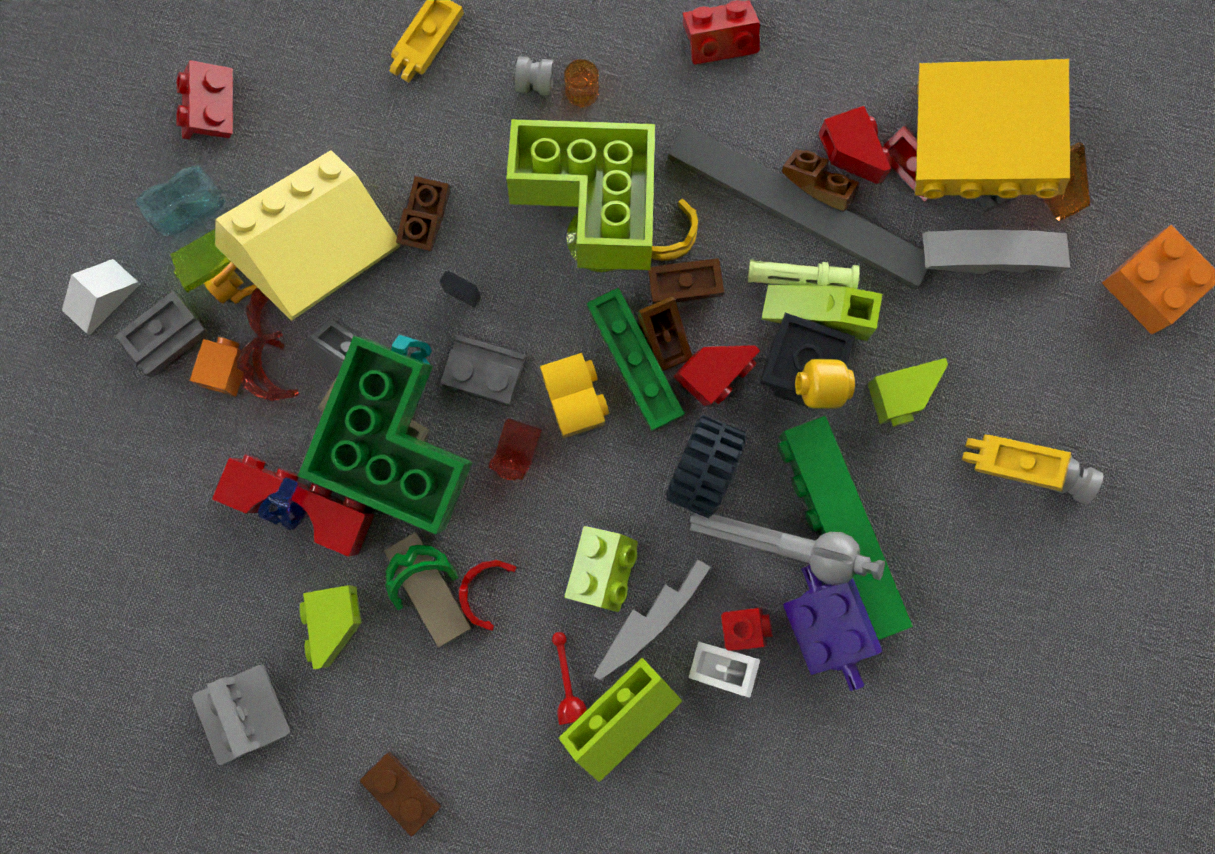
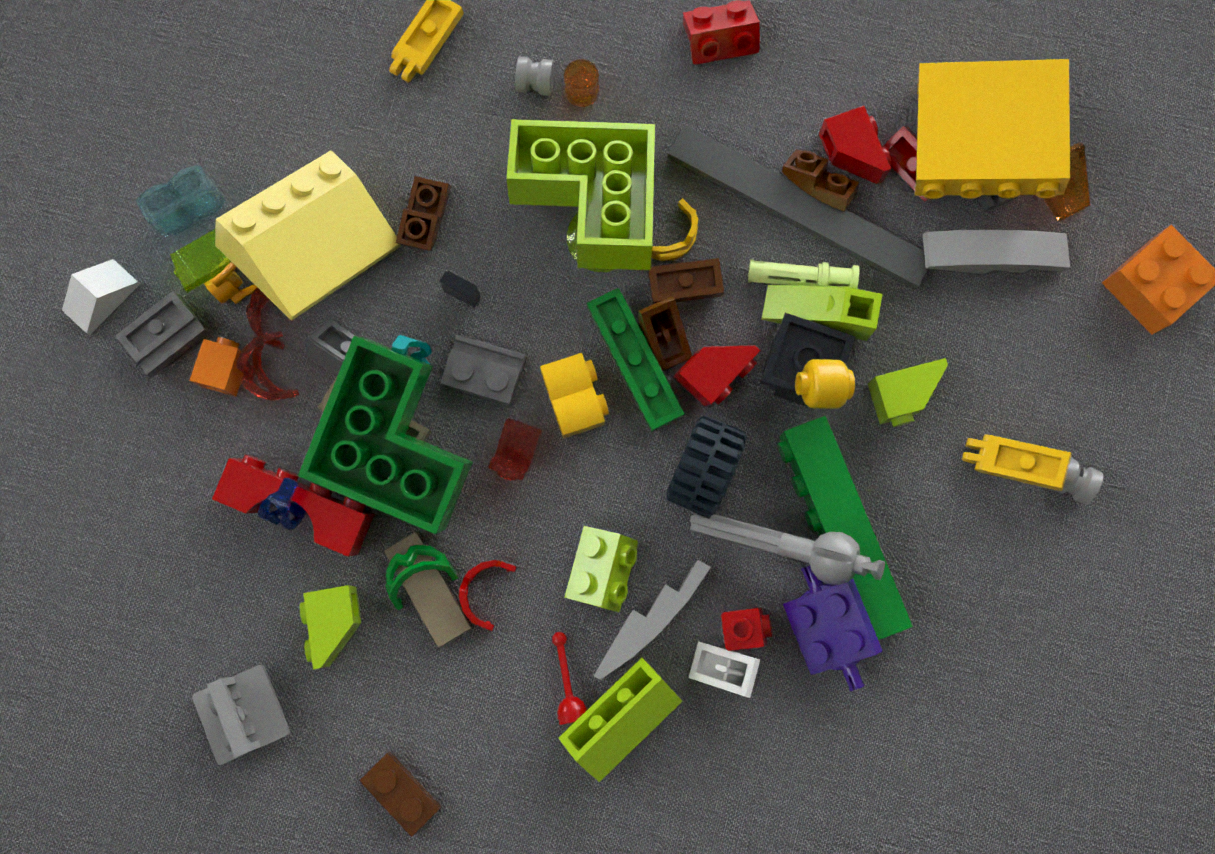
bracket [176,60,233,140] -> none

